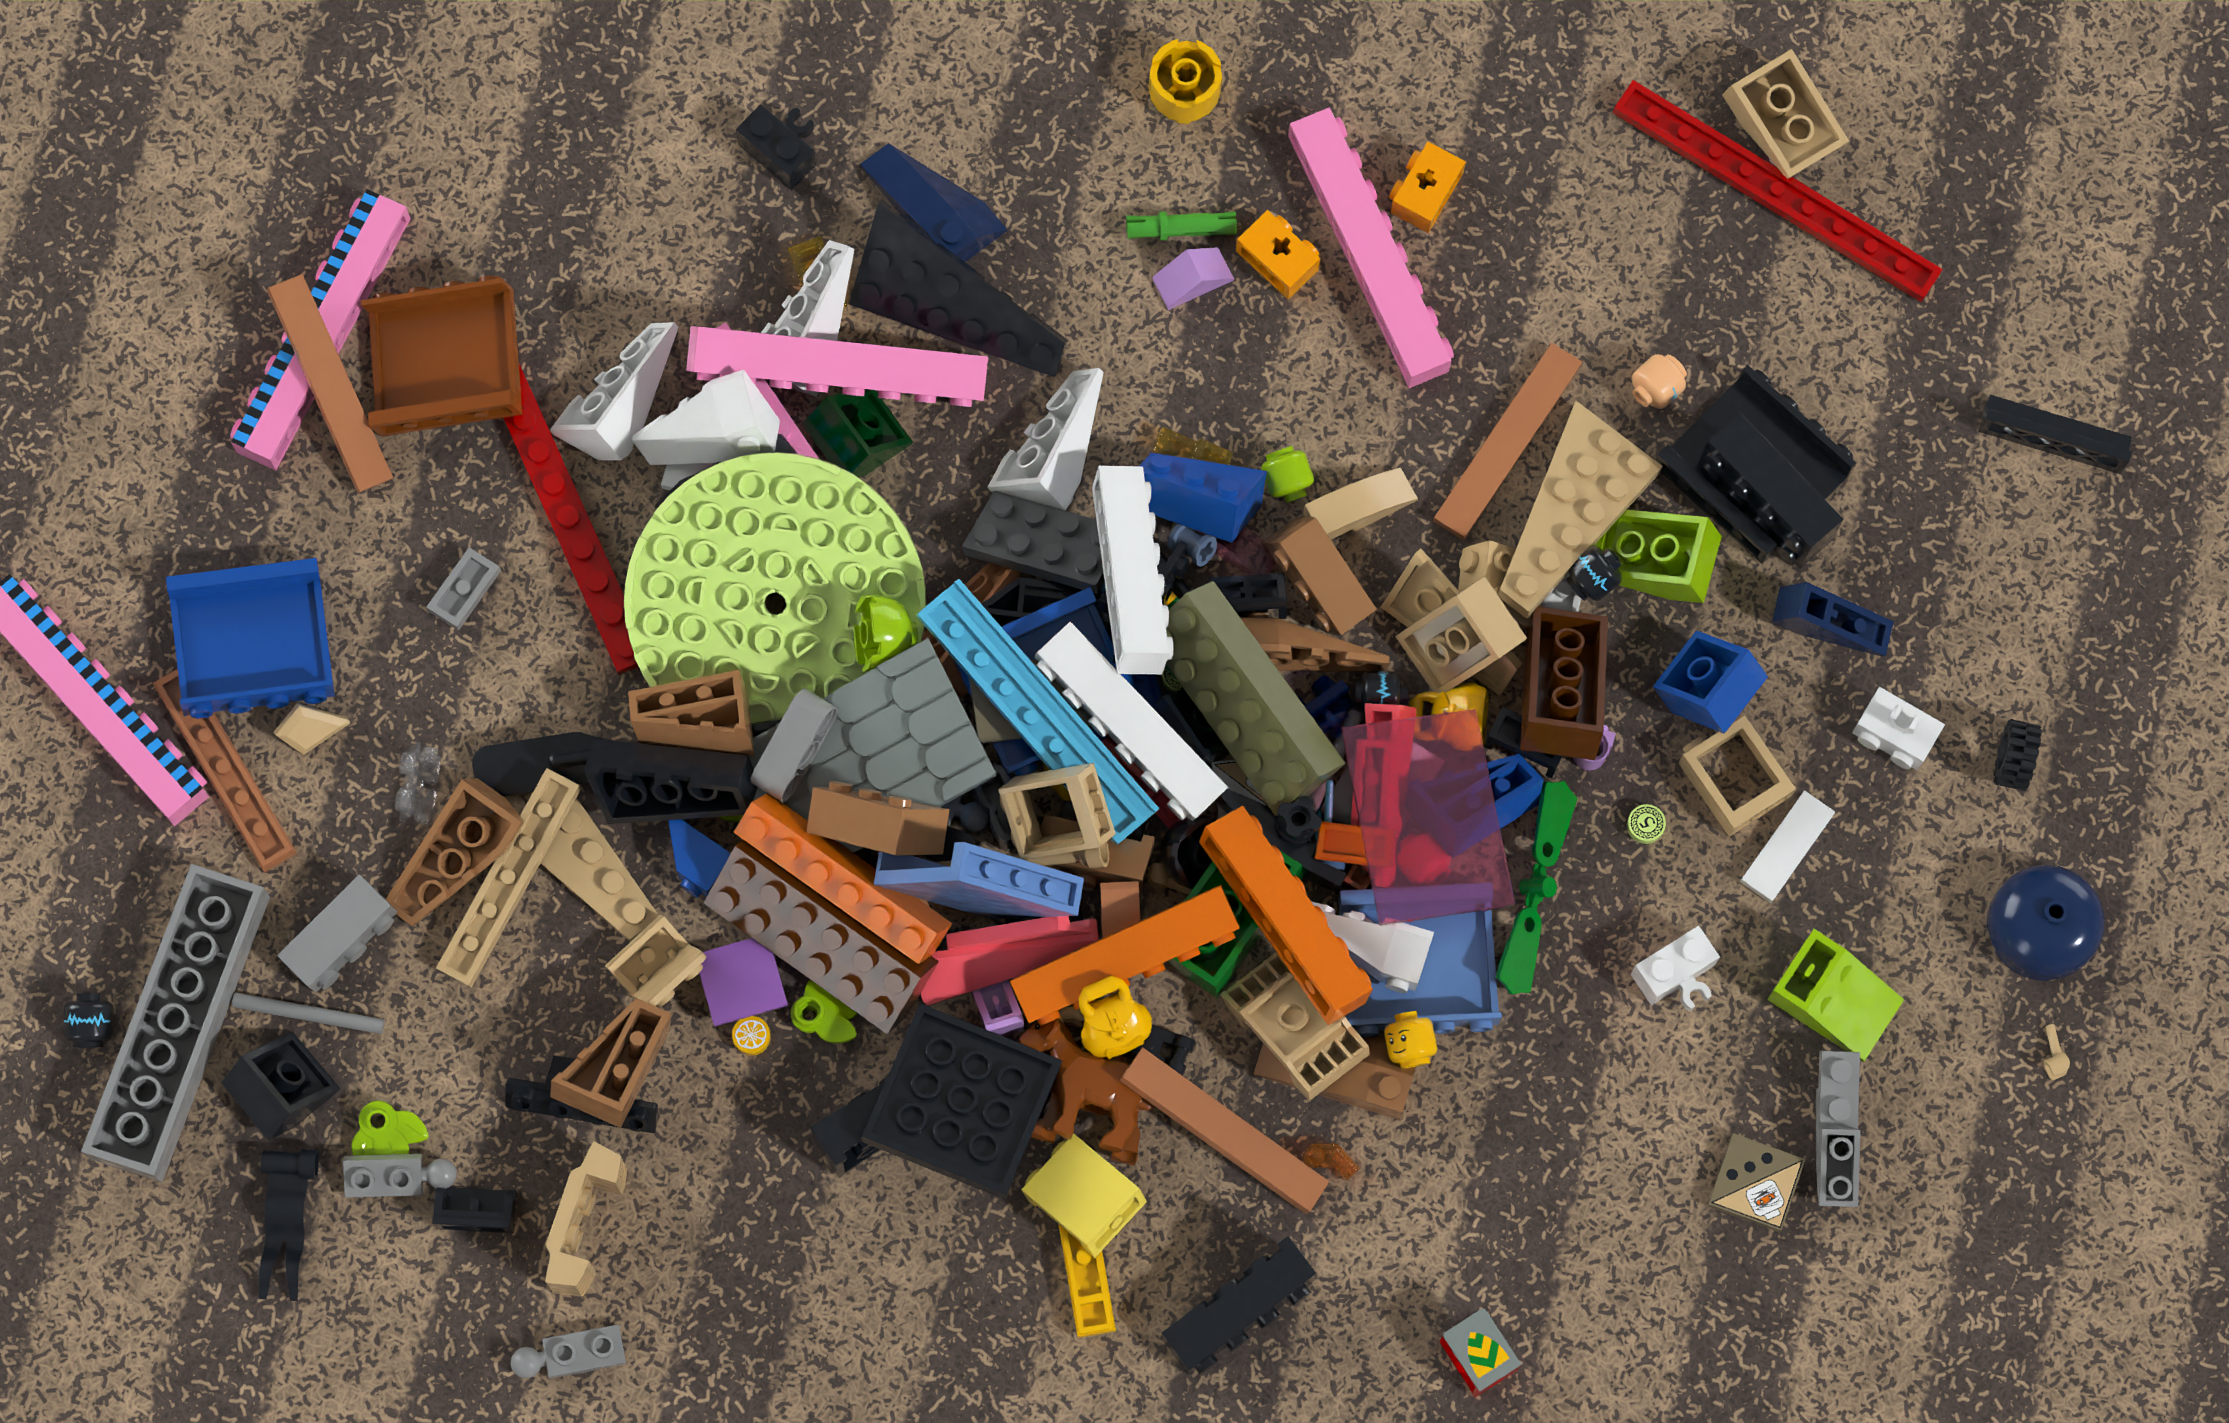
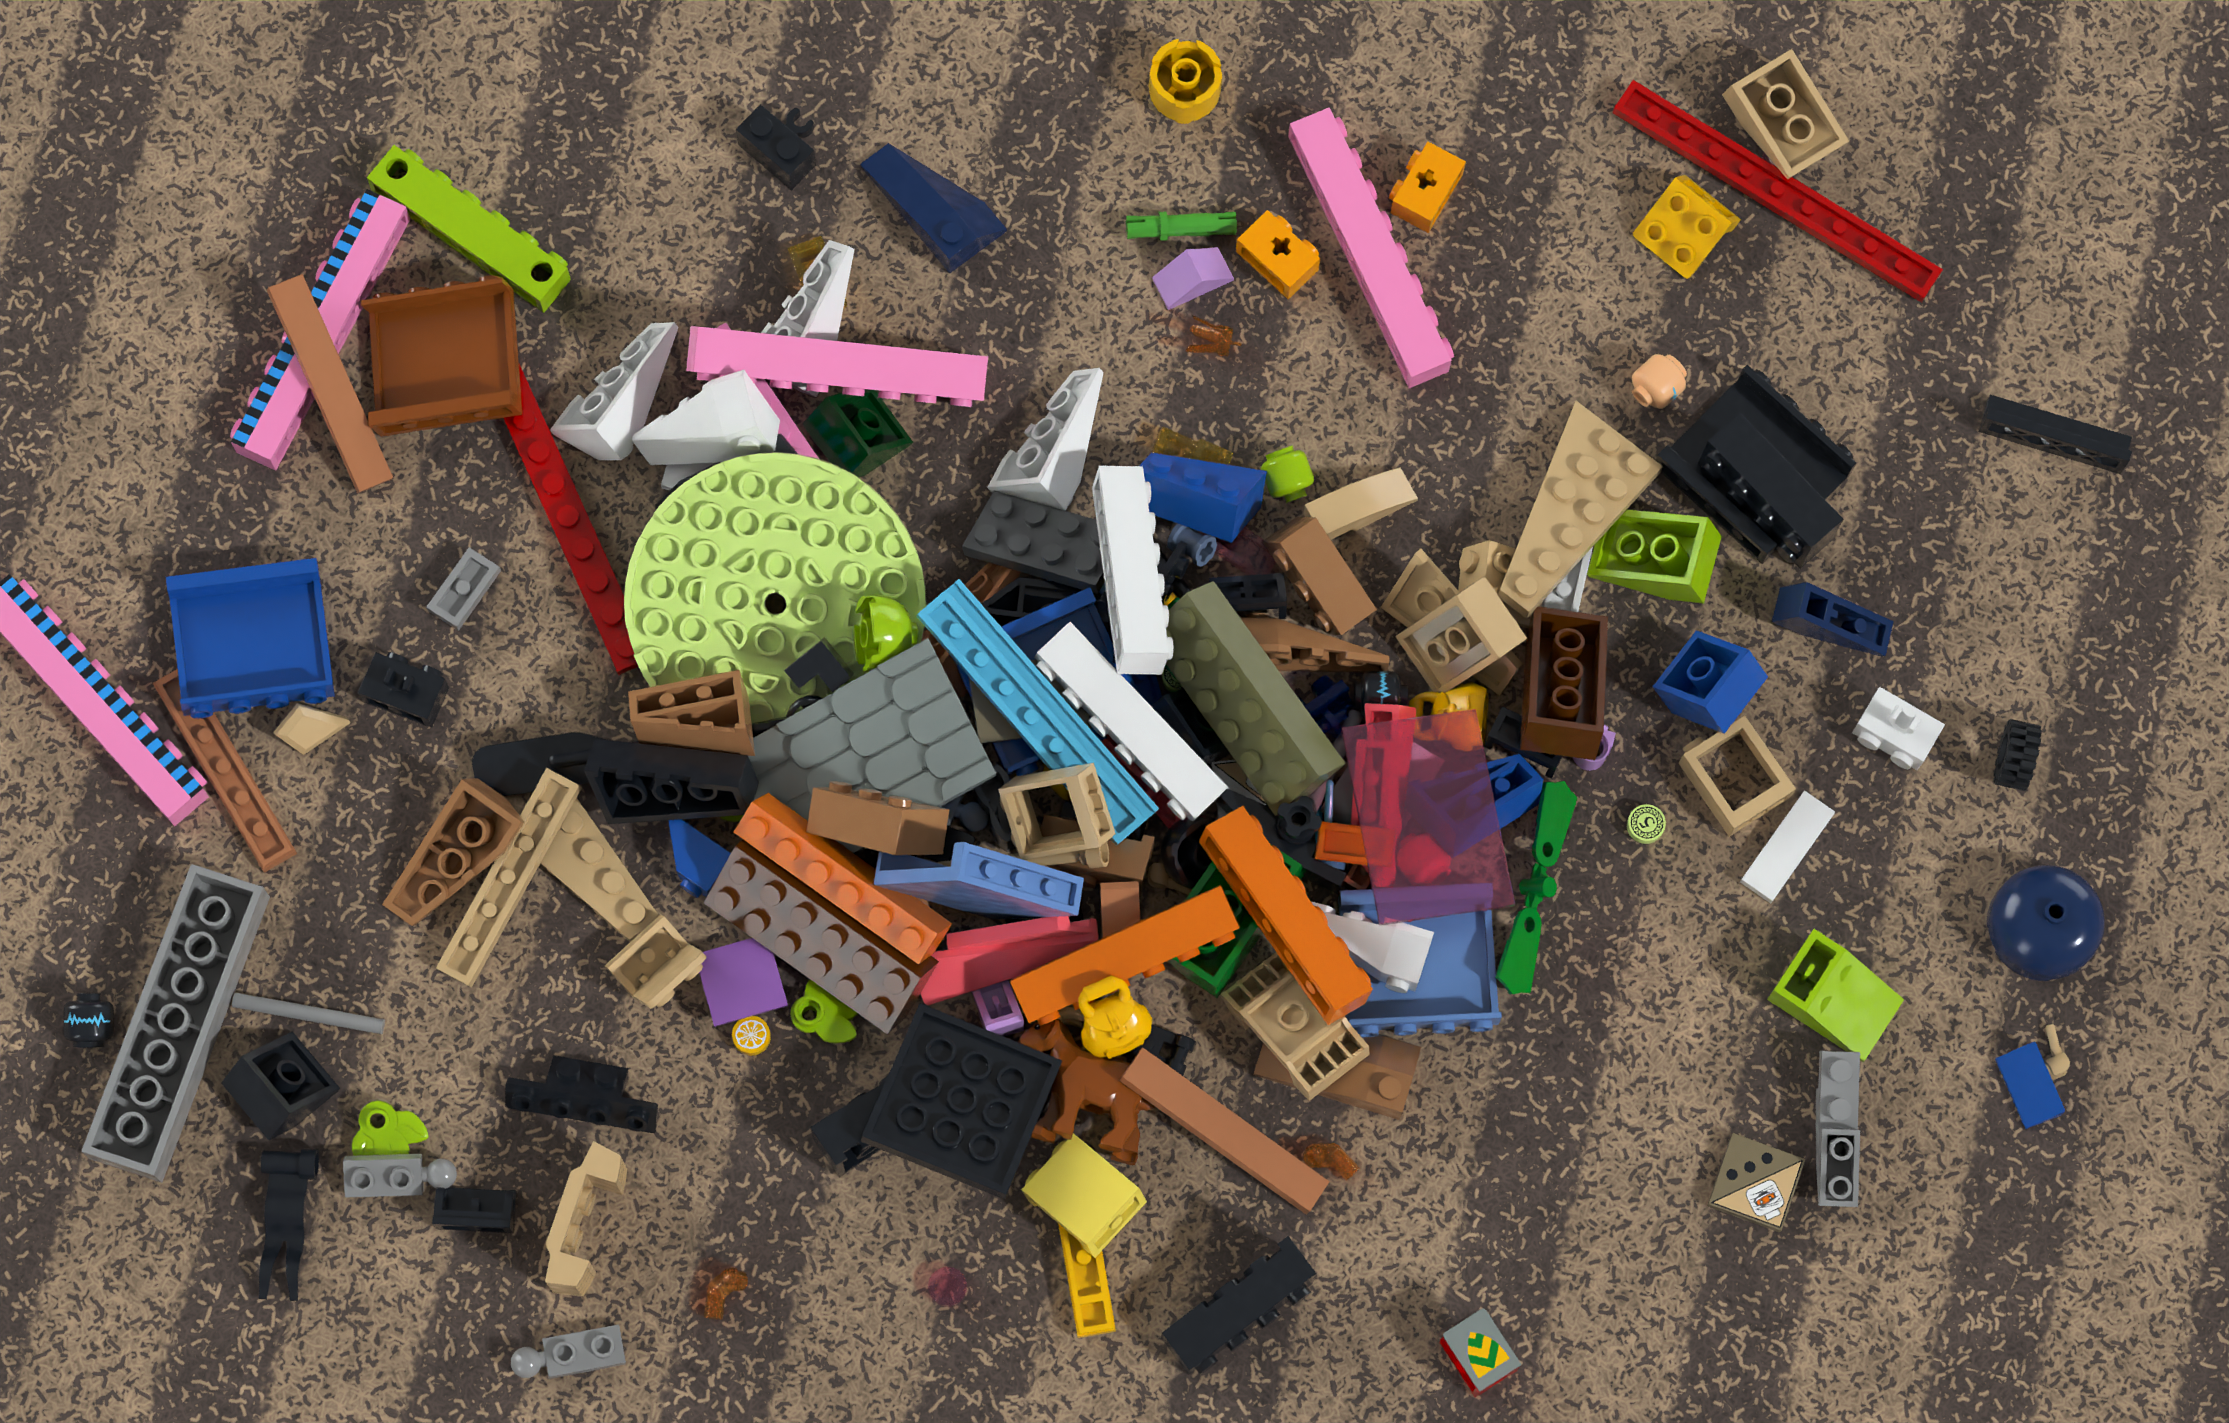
light grey brick [277,874,398,992] -> none
clear hinge [395,742,441,824] -> none
medium nougat wedge [550,998,672,1128] -> none
light grey beam [750,688,838,803] -> none
black wing [849,199,1068,377] -> none
yellow head [1384,1011,1437,1069] -> none
nougat tile [1433,343,1583,541] -> none
black head [1566,546,1623,601] -> none
white brick [1631,926,1720,1012] -> none
none -> black brick [358,652,449,728]
none -> lime piece [367,145,571,313]
none -> clear orange arm [704,1267,748,1320]
none -> black piece [784,637,854,692]
none -> clear pink tile [928,1267,967,1307]
none -> clear orange piece [1185,315,1242,357]
none -> yellow bracket [1633,175,1741,279]
none -> blue slope [1995,1041,2065,1129]

